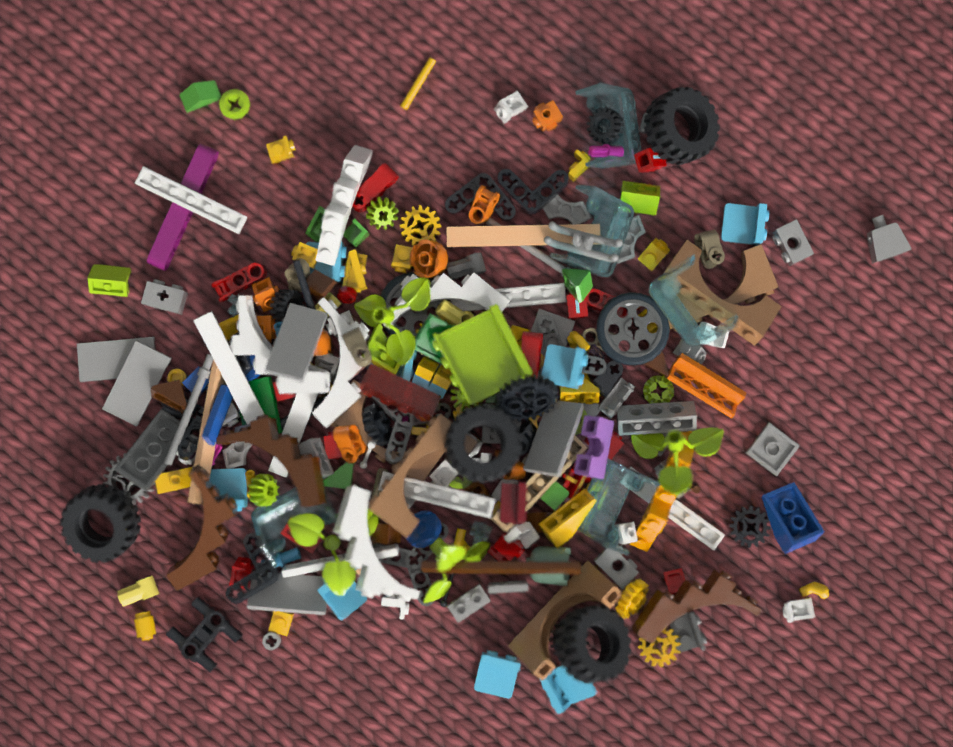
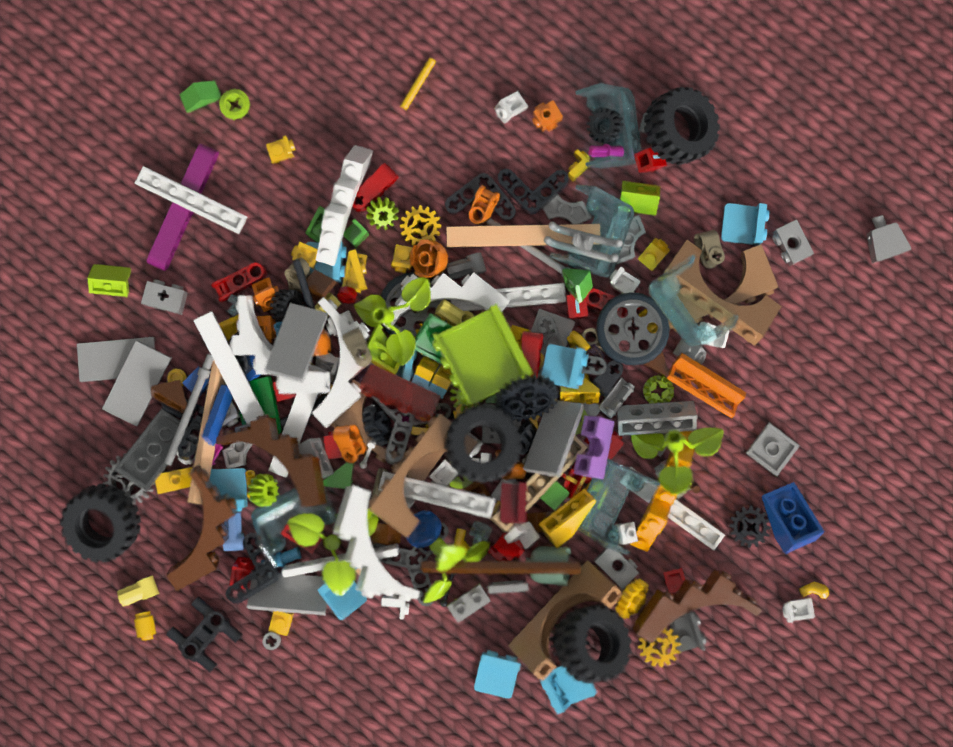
none -> medium blue piece [223,513,245,551]
none -> white bracket [610,267,641,294]

